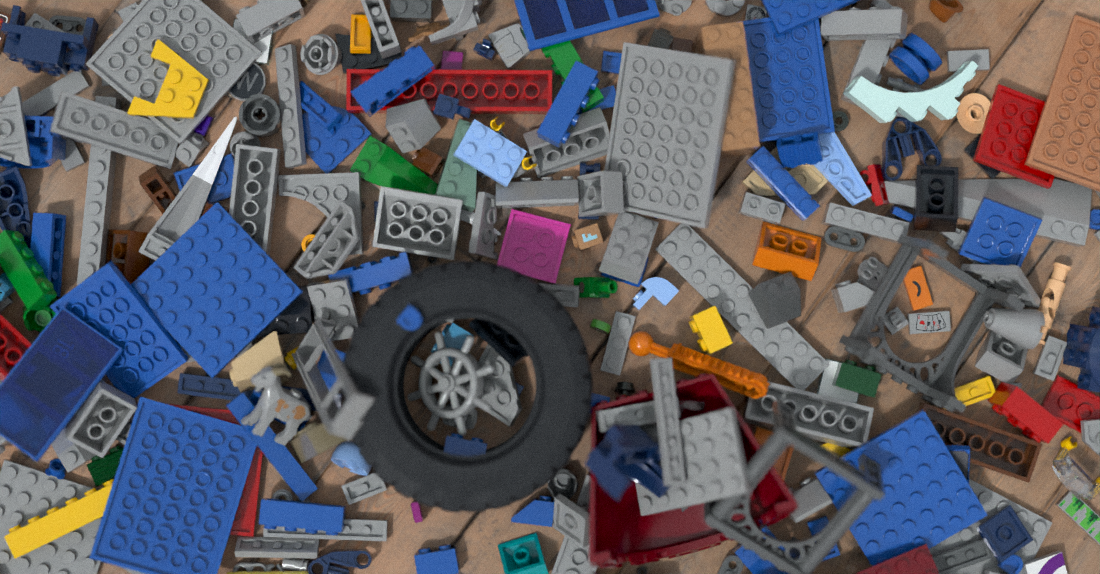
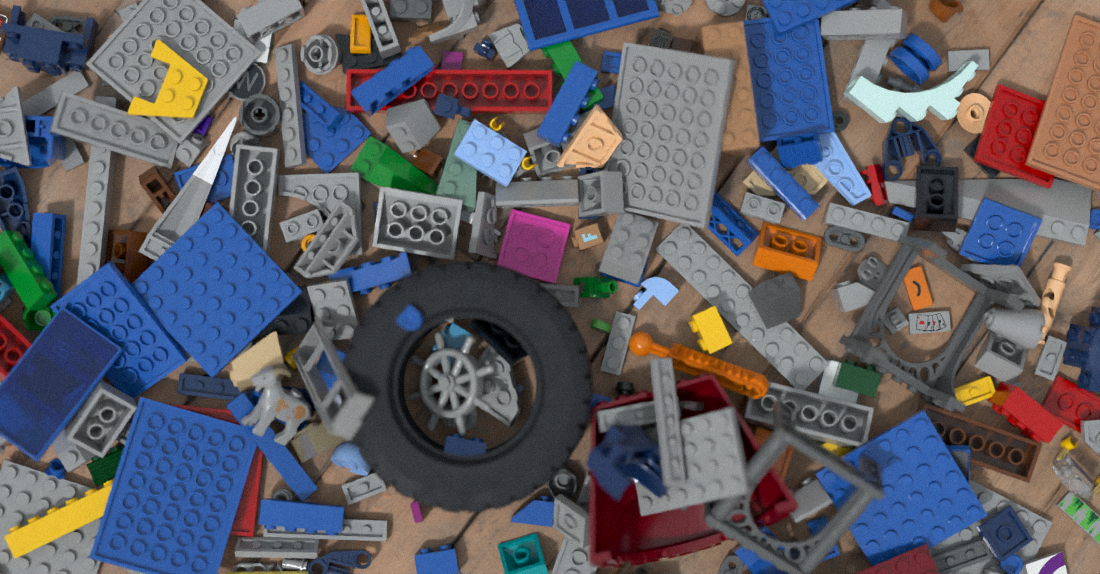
none -> light grey brick [279,209,325,243]
none -> light nougat wing [557,105,623,168]
none -> blue fence [708,190,759,256]

